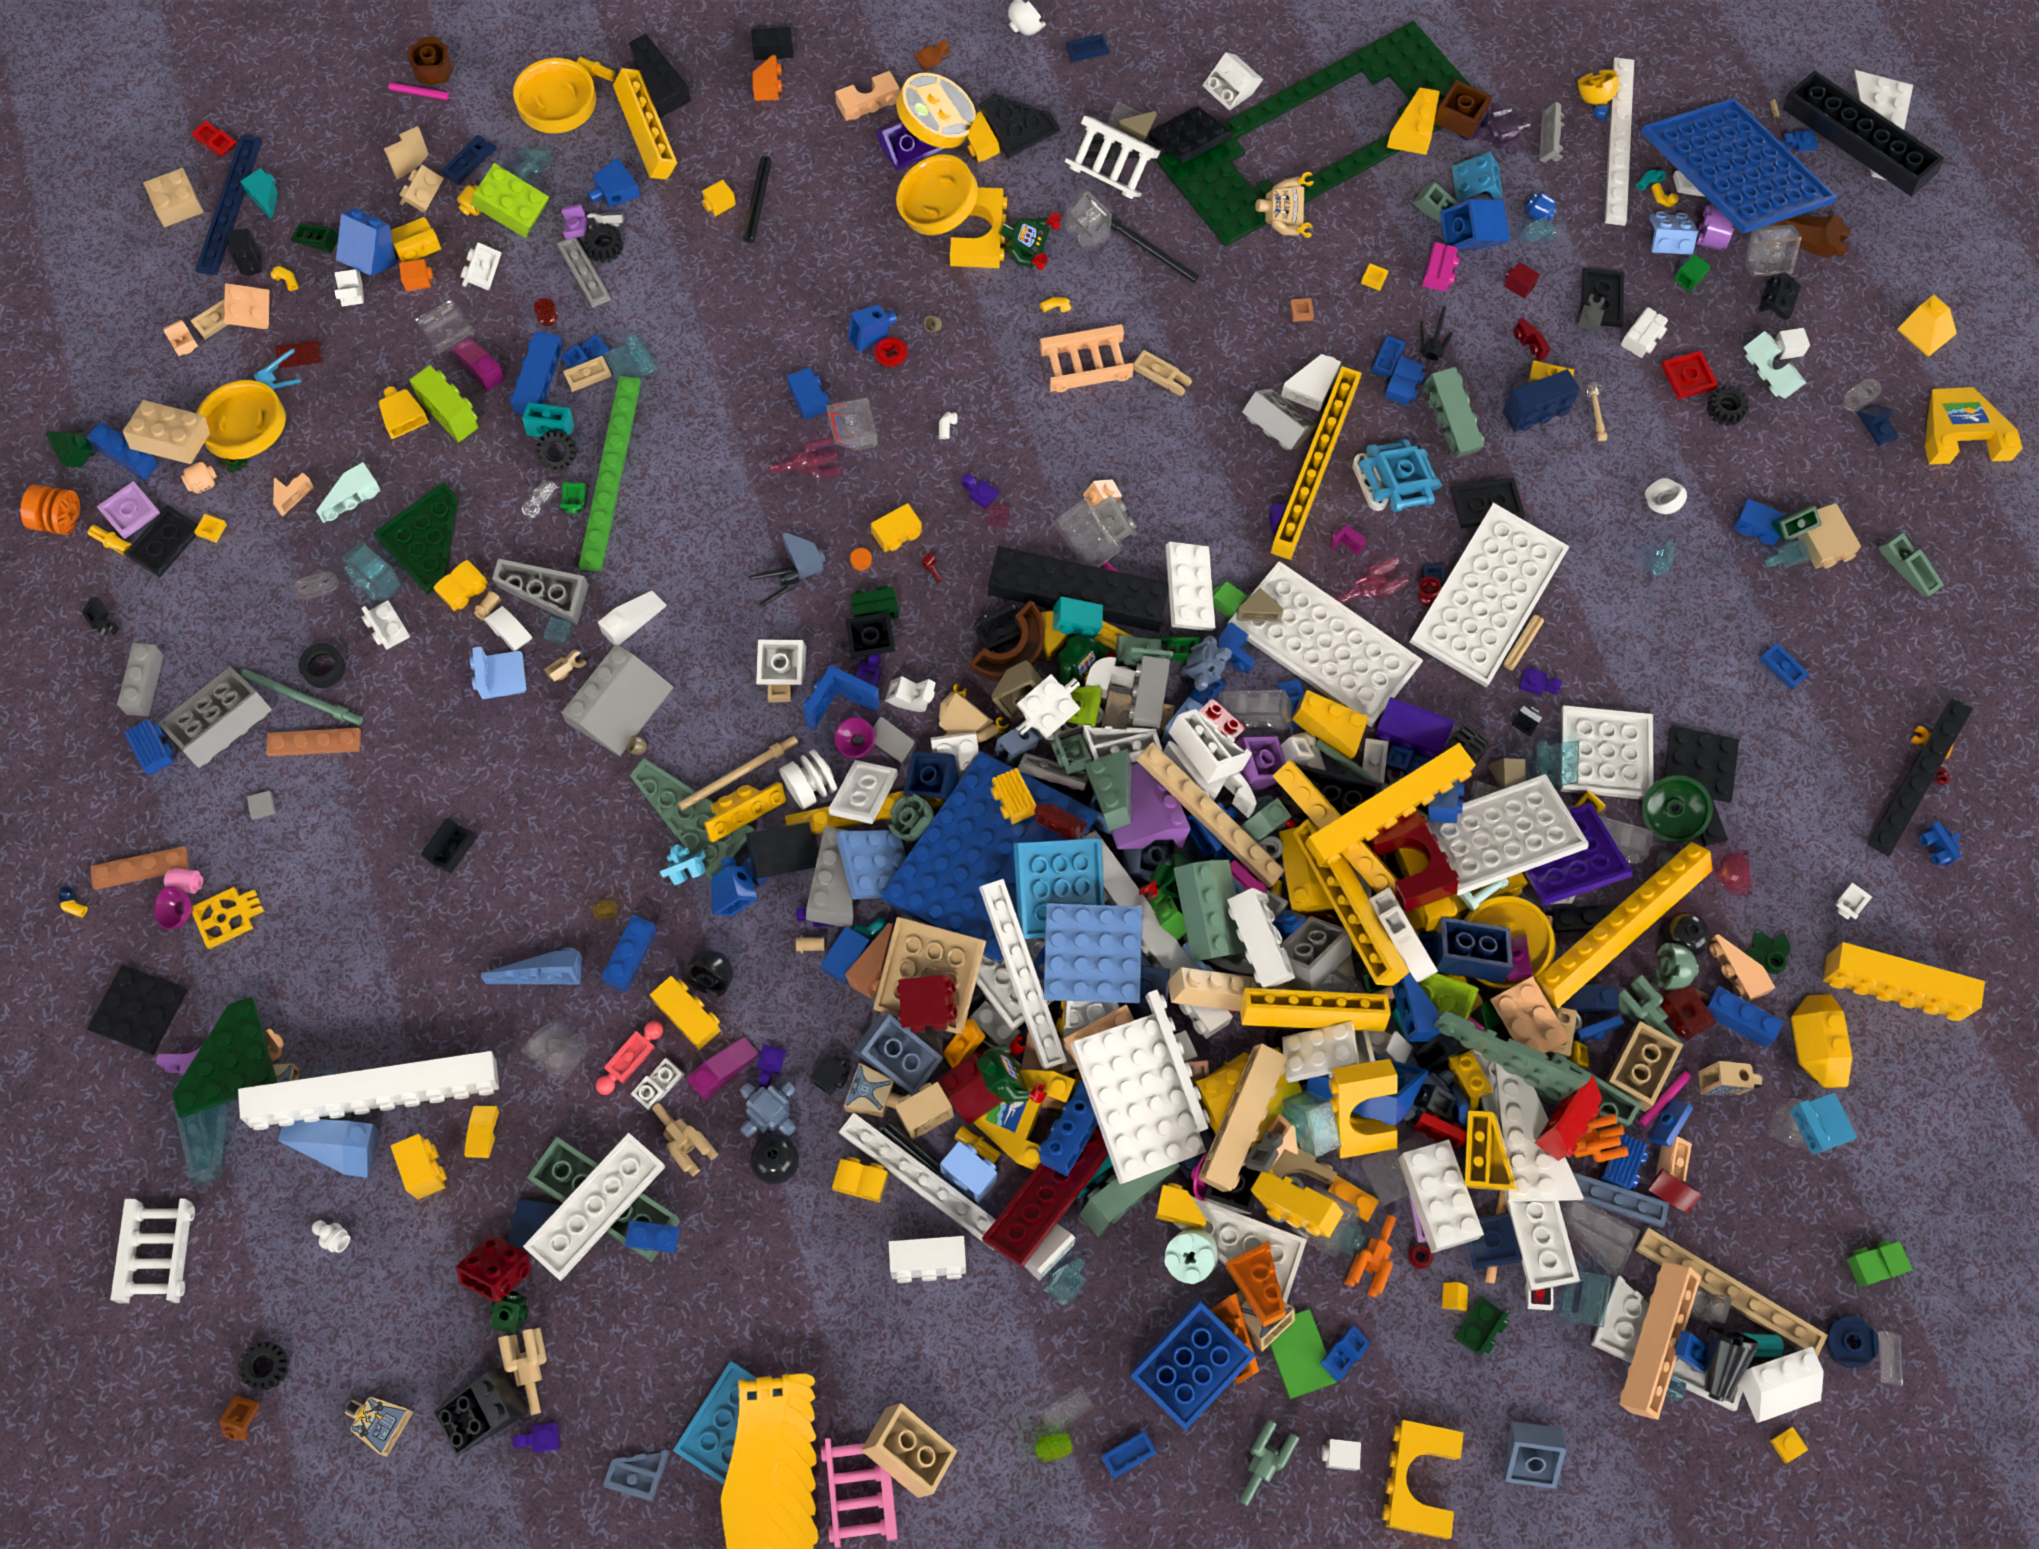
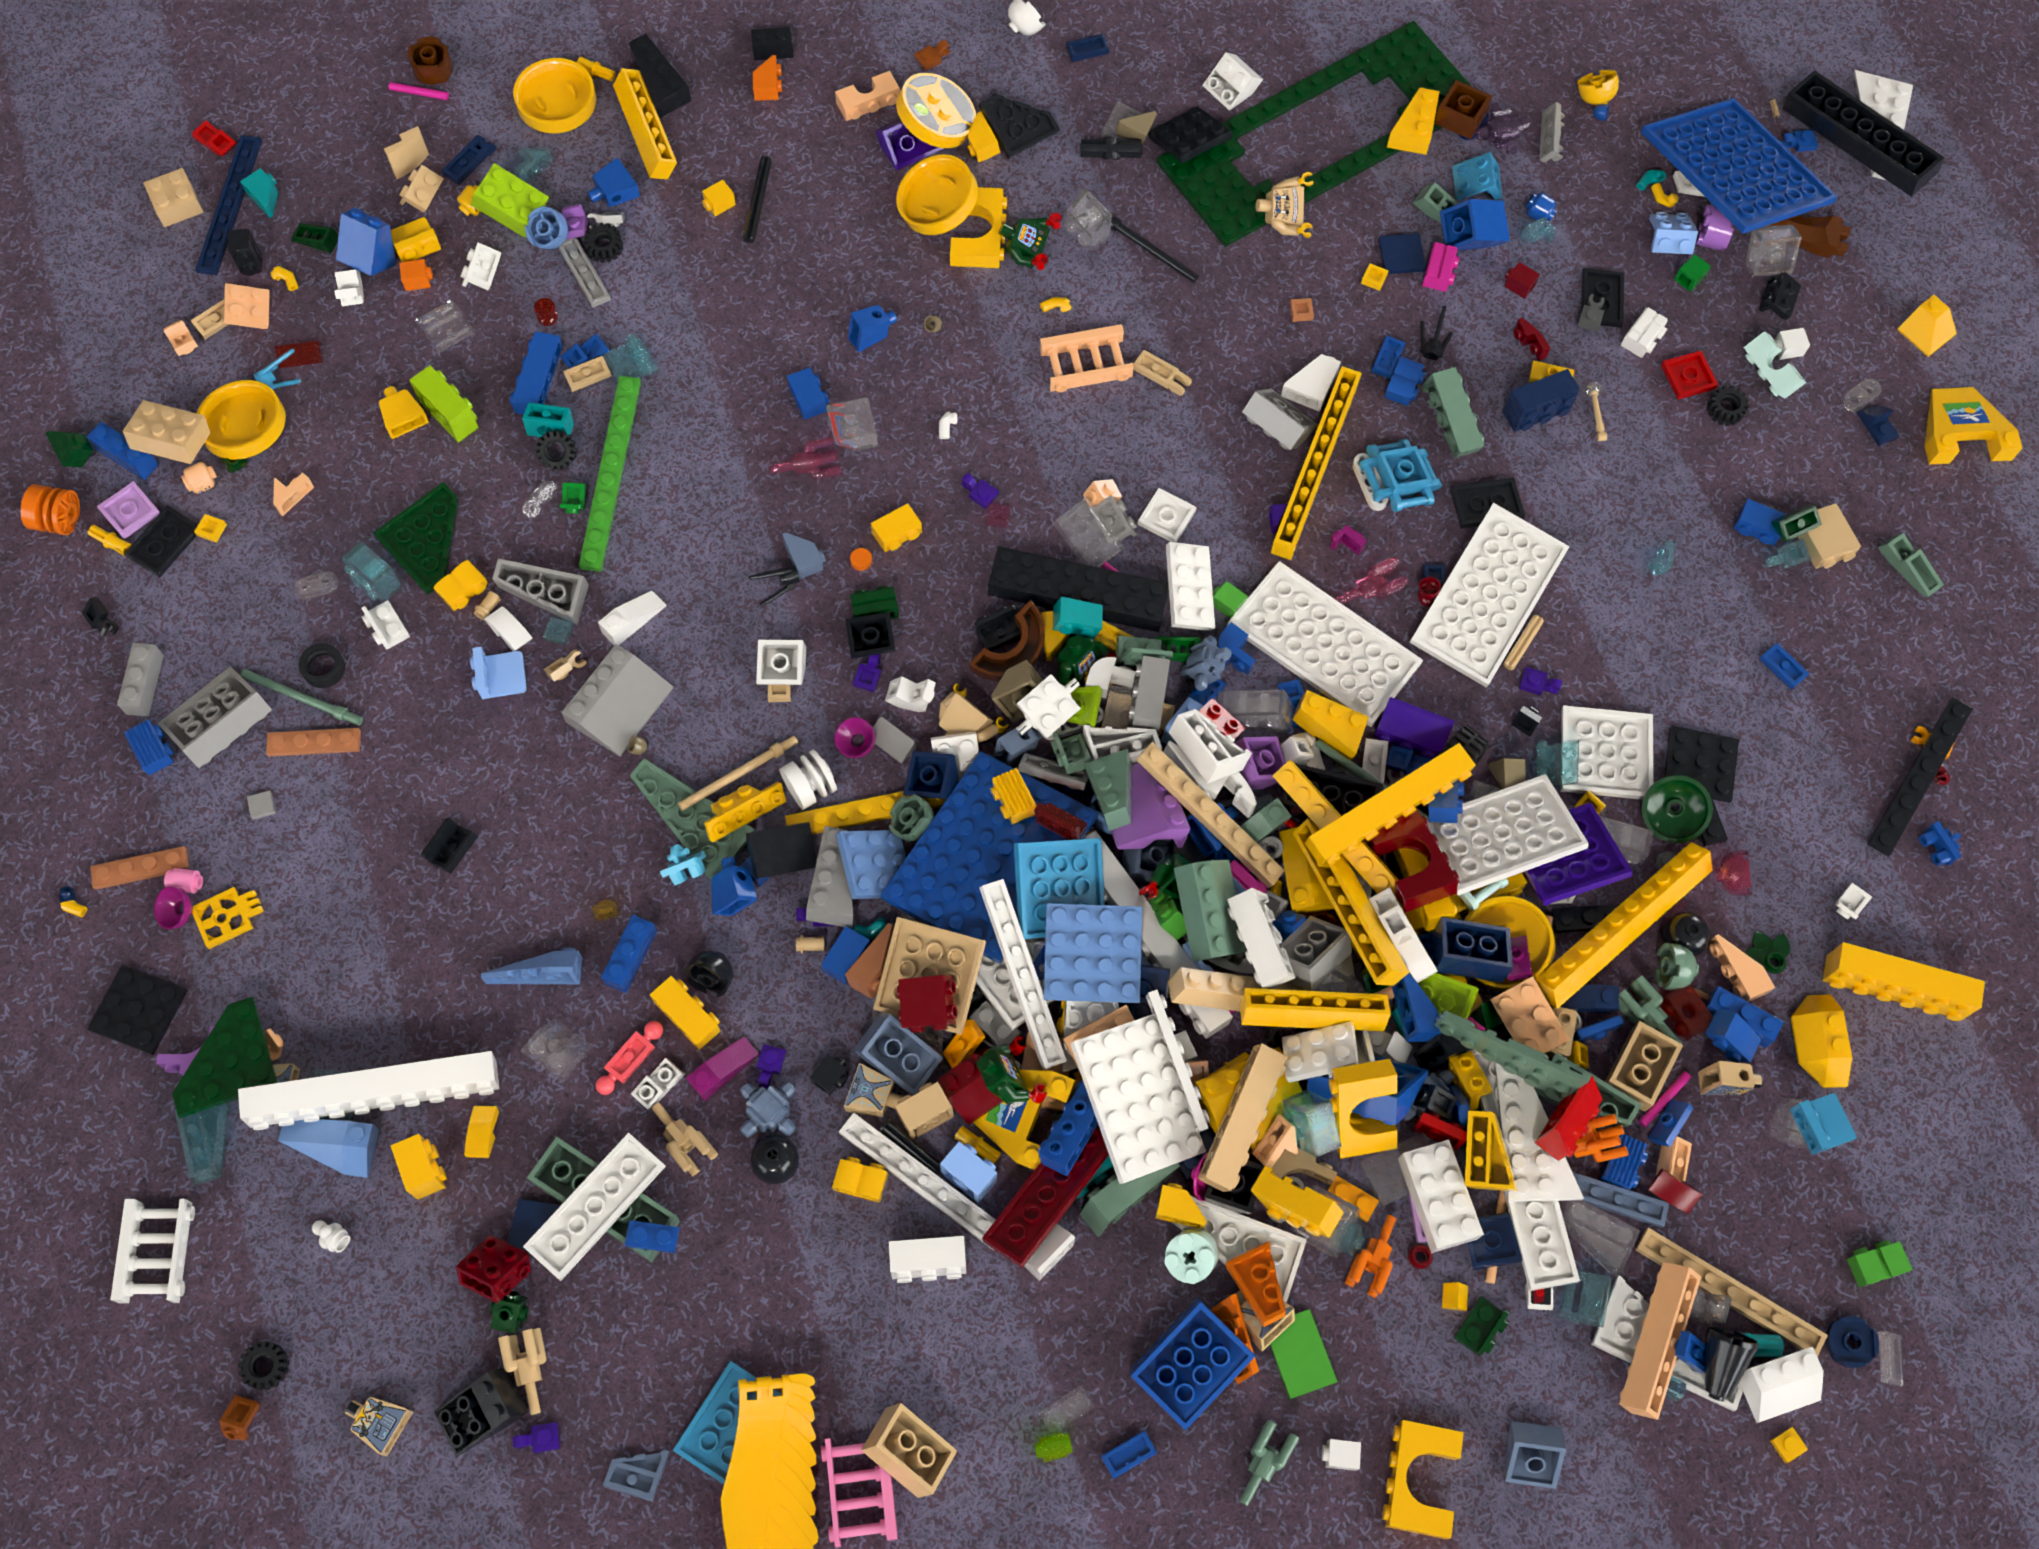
light aqua slope [316,462,381,523] -> none
magenta slope [451,337,505,391] -> none
blue bracket [803,665,880,730] -> none
white plate [829,760,898,824] -> none
red gear [874,337,908,368] -> none
dark red hand [922,553,943,583] -> none
clear light blue brick [1043,1257,1087,1305] -> none
white fence [1065,116,1160,199] -> none
dark tan slope [1236,588,1283,622] -> none
dark grey plate [1244,1130,1283,1173] -> none
blue slope [1320,1325,1370,1382] -> none
white plate [1605,57,1634,226] -> none
white hat [1644,478,1687,514] -> none
none -> medium blue cylinder [525,206,569,250]
none -> white plate [1137,488,1197,542]
none -> dark blue tile [1378,233,1426,274]
none -> blue brick [1705,1010,1761,1063]

